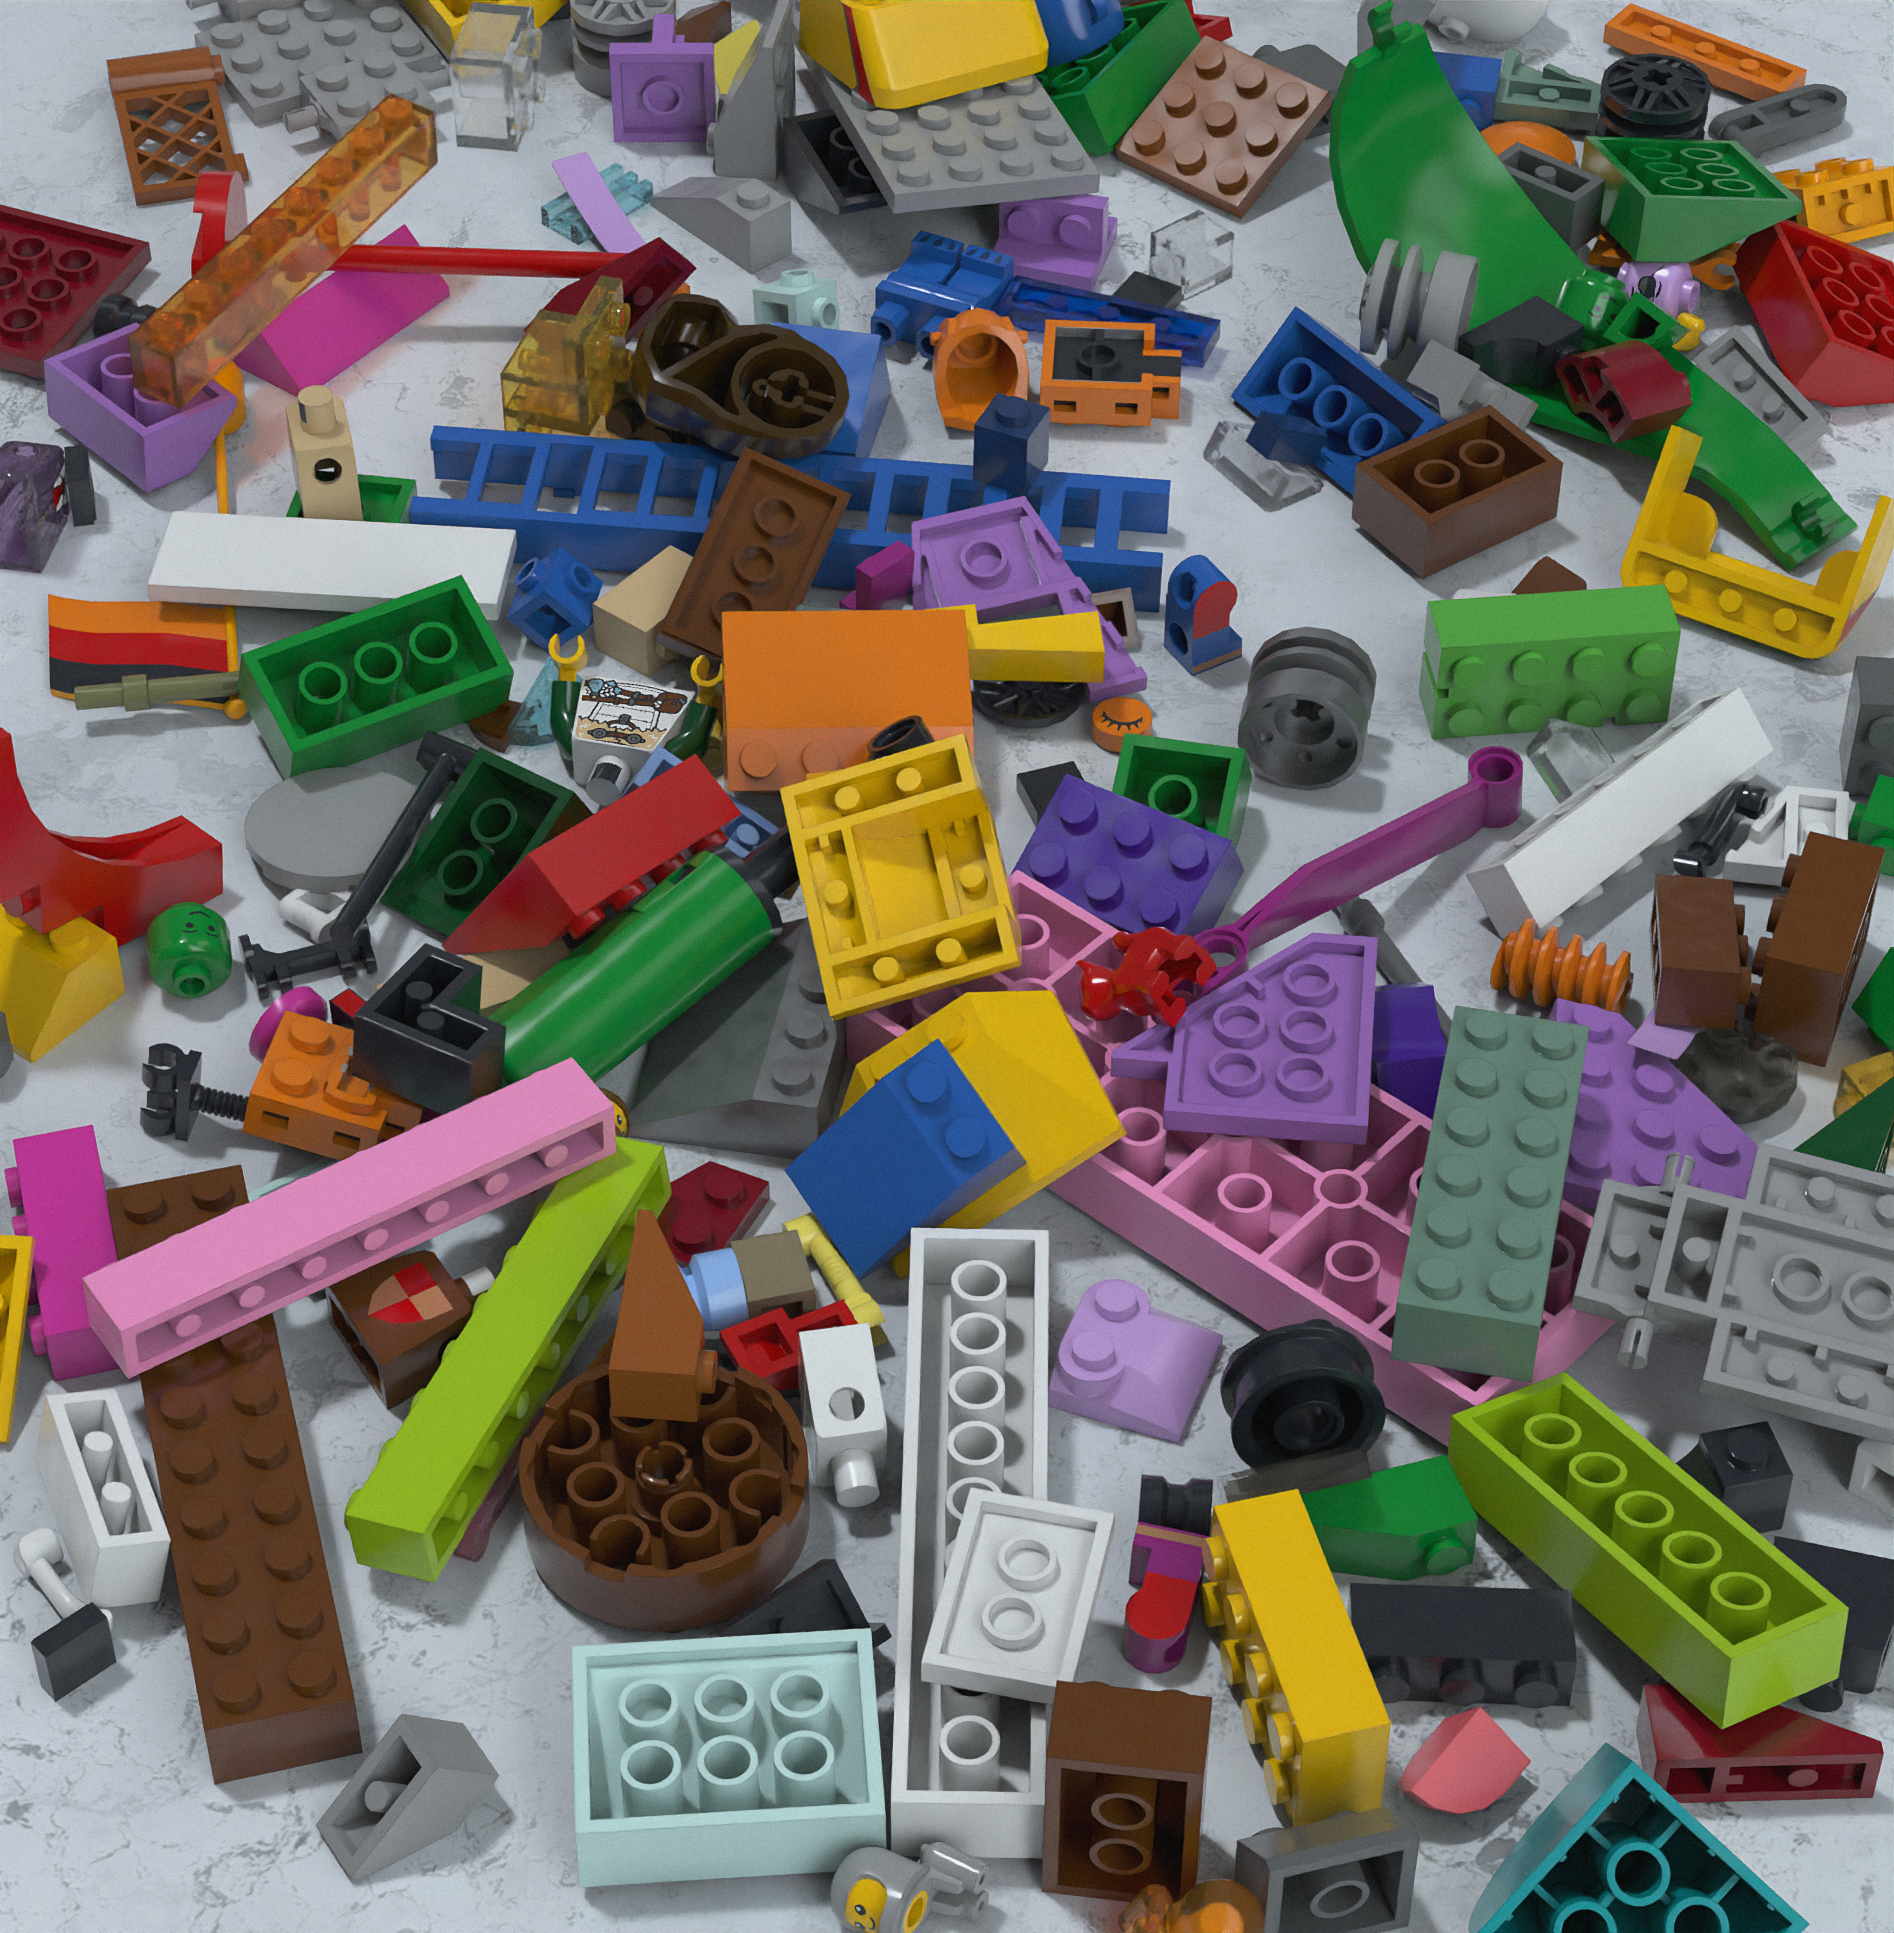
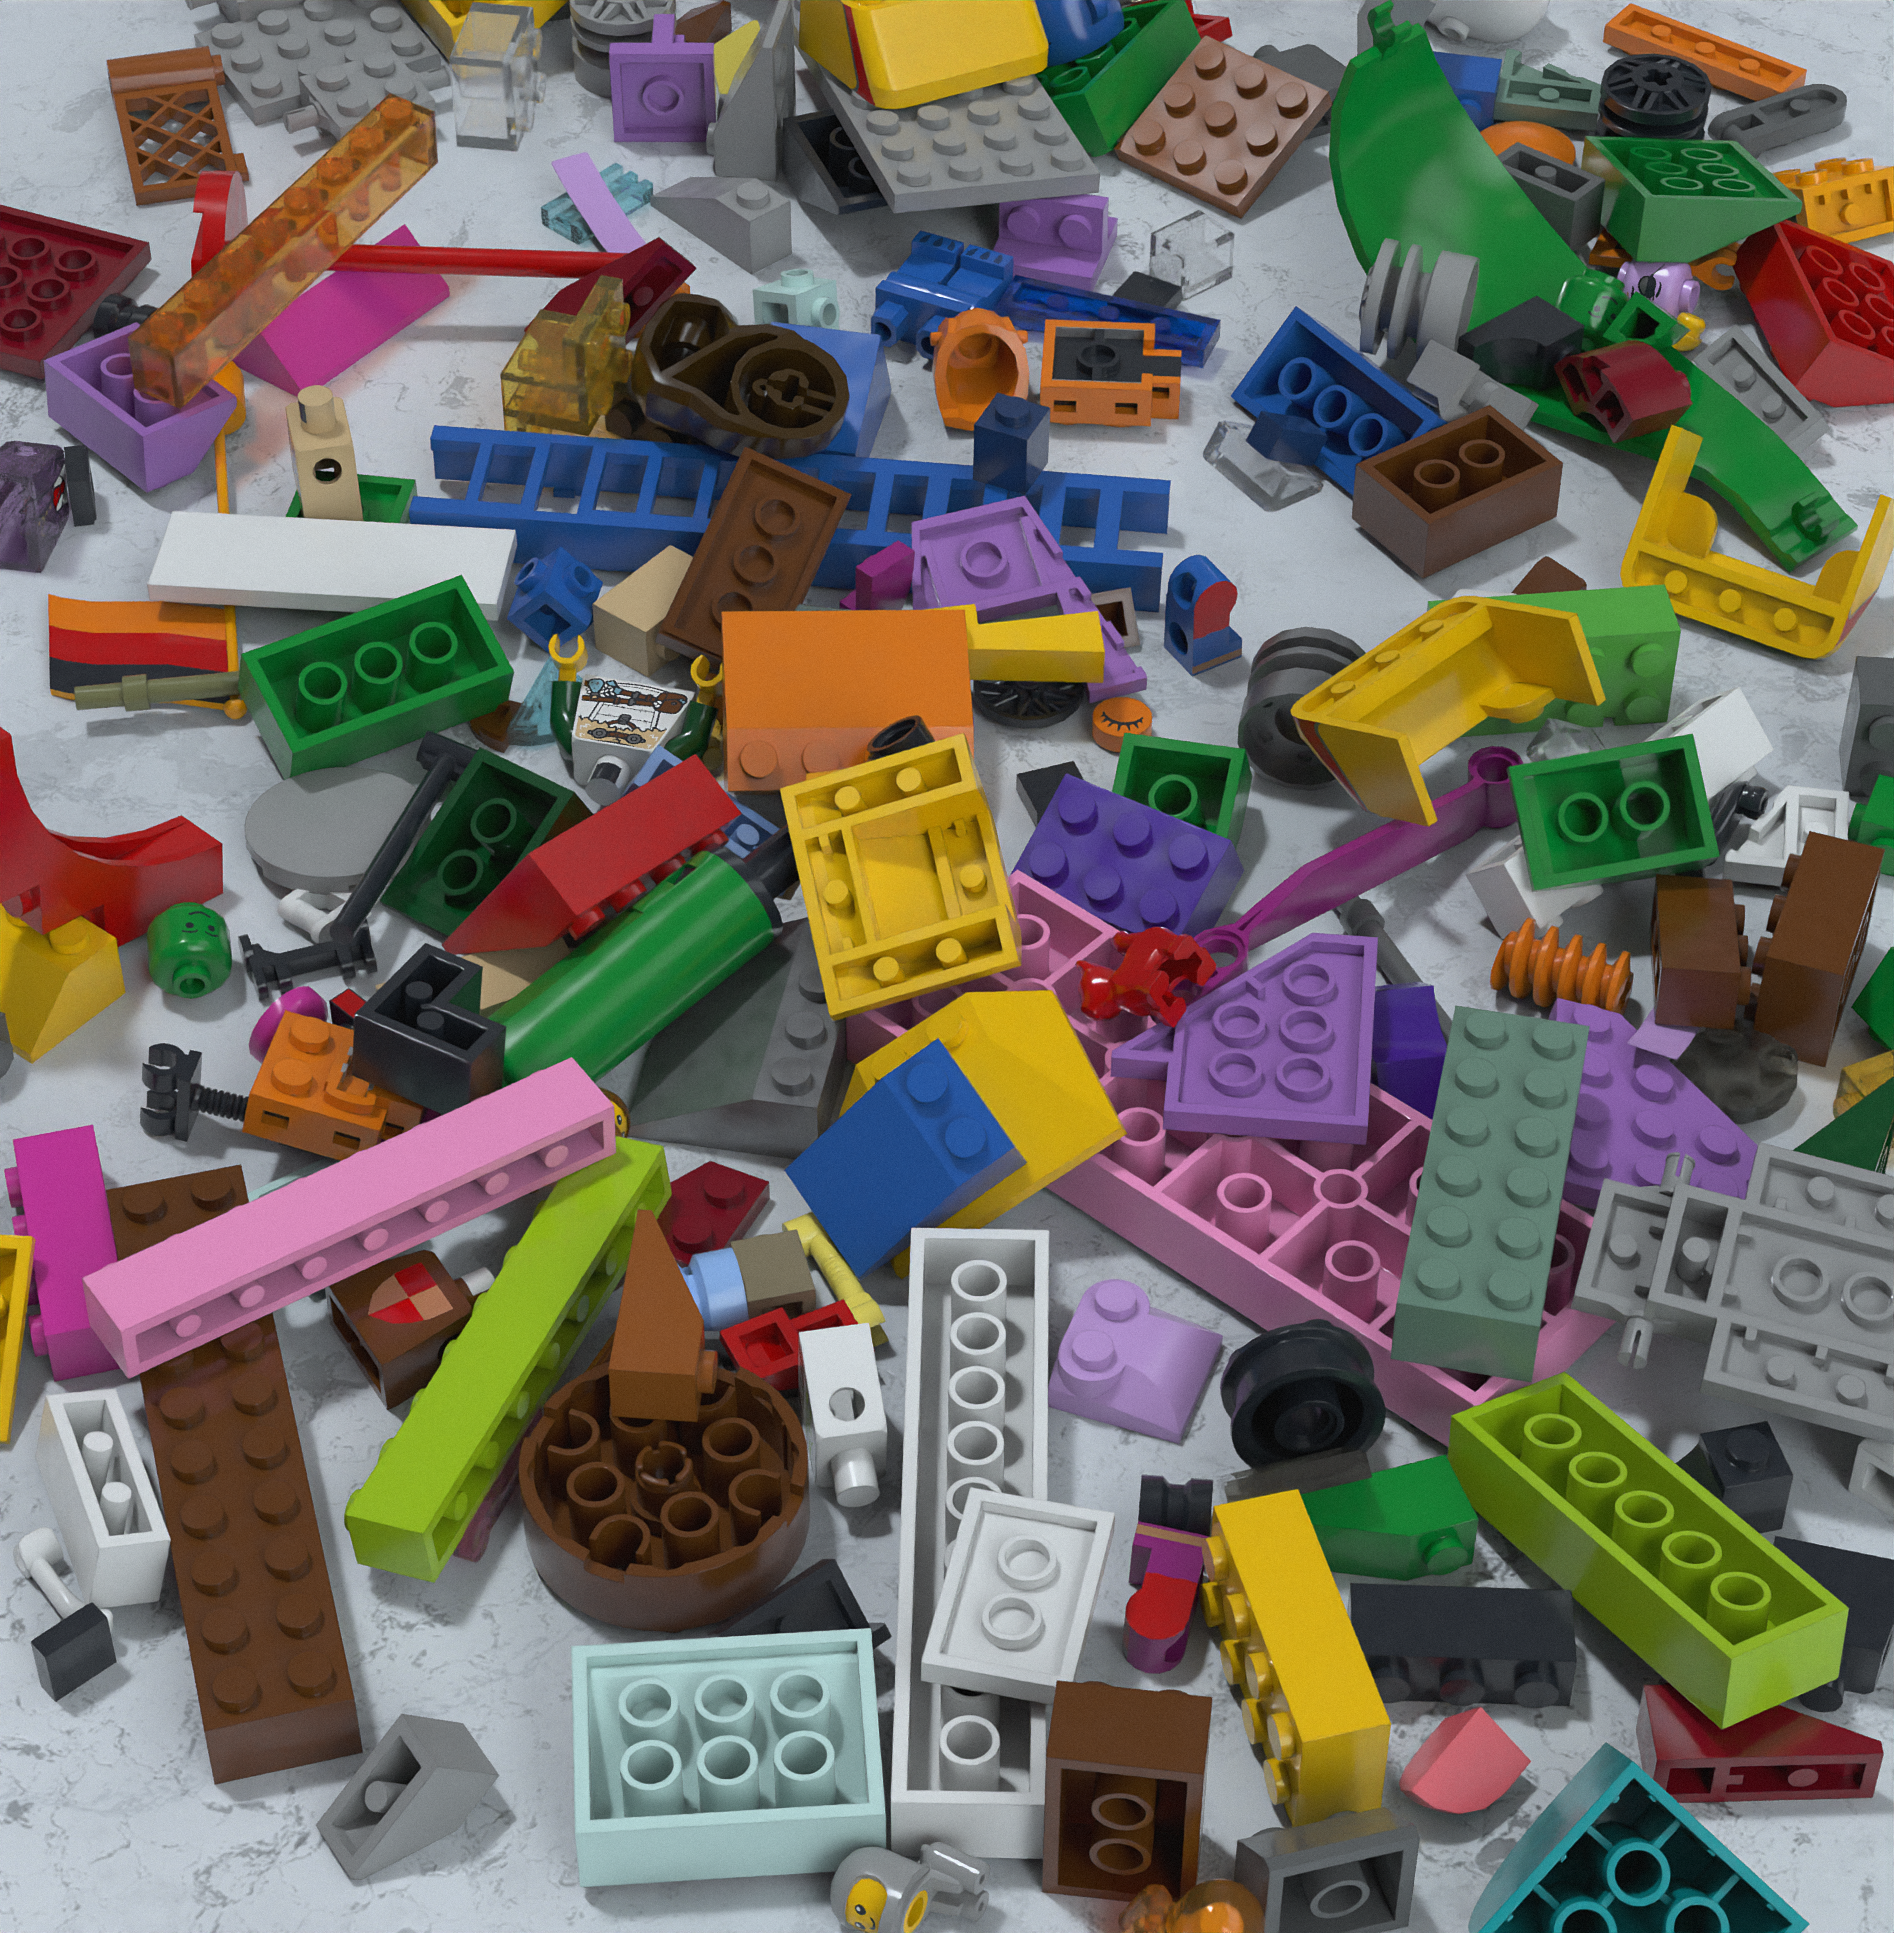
none -> yellow windscreen [1290,596,1606,827]
none -> green slope [1506,733,1720,892]

